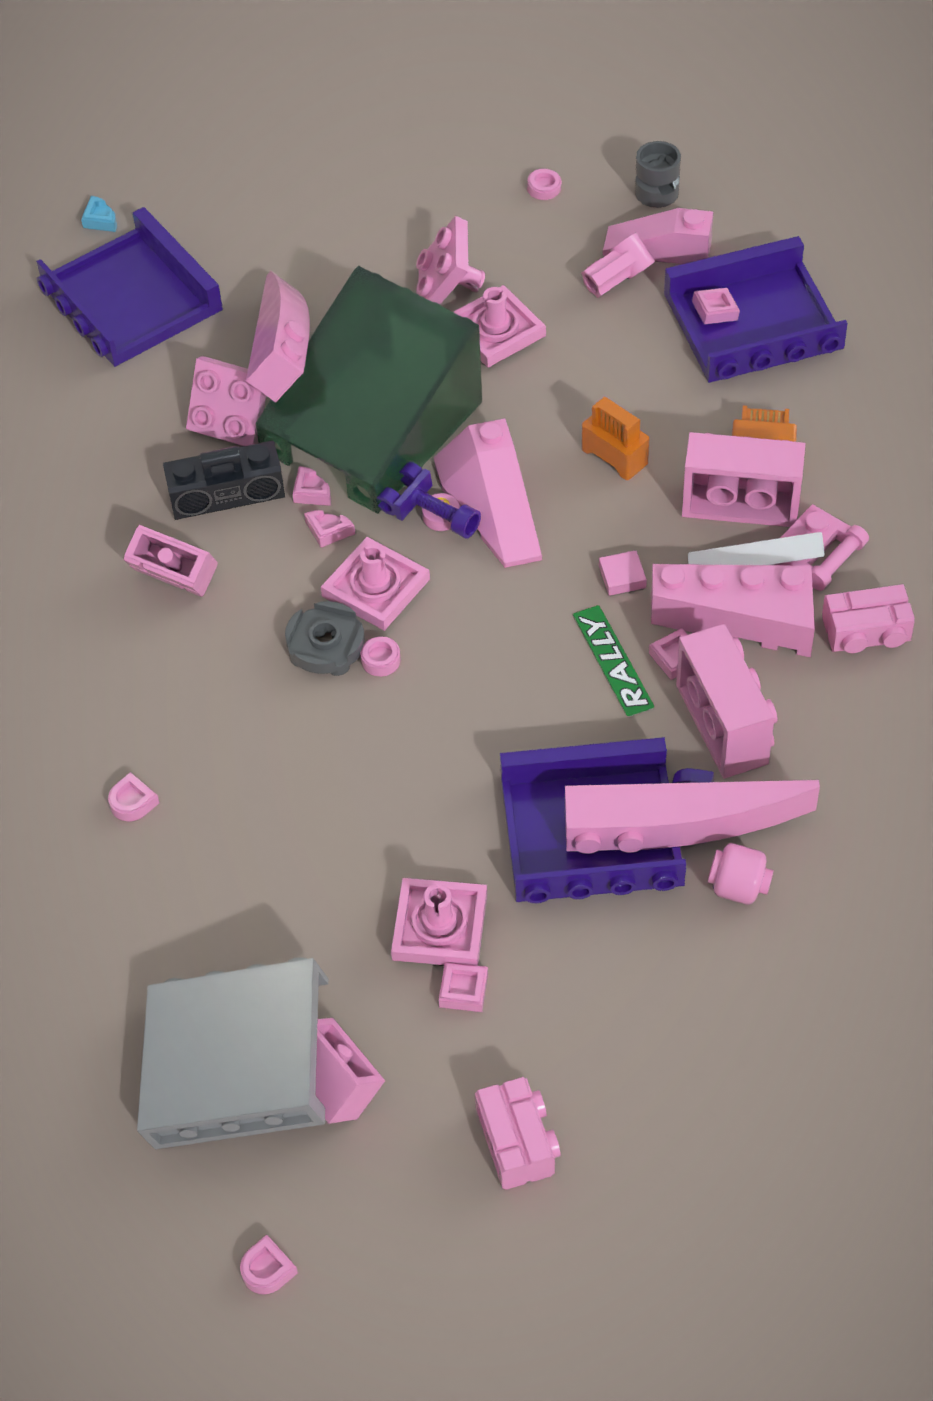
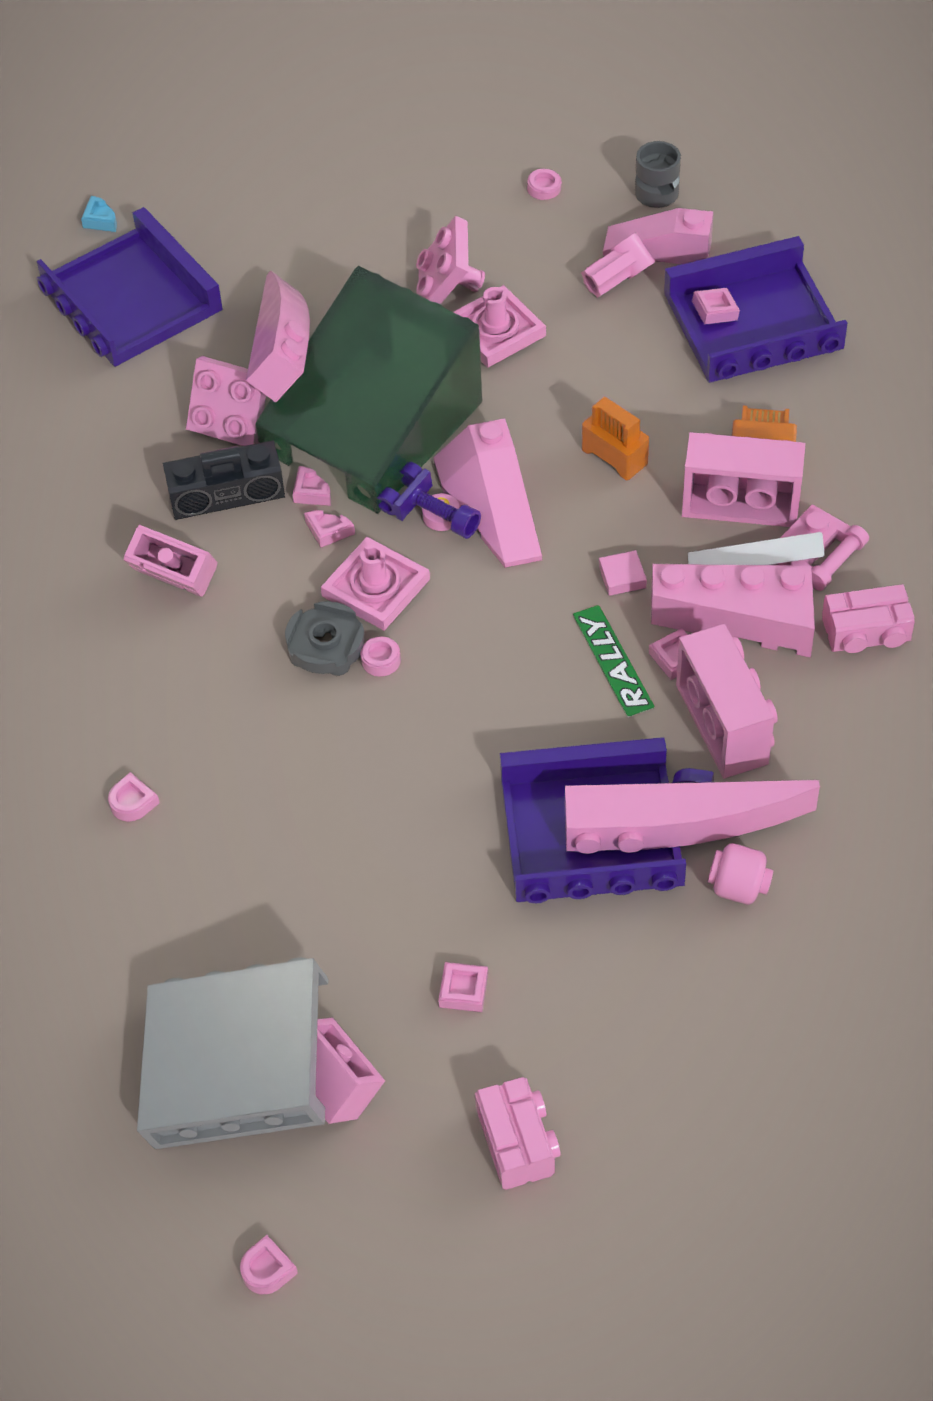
bright pink plate [391,878,488,966] -> none

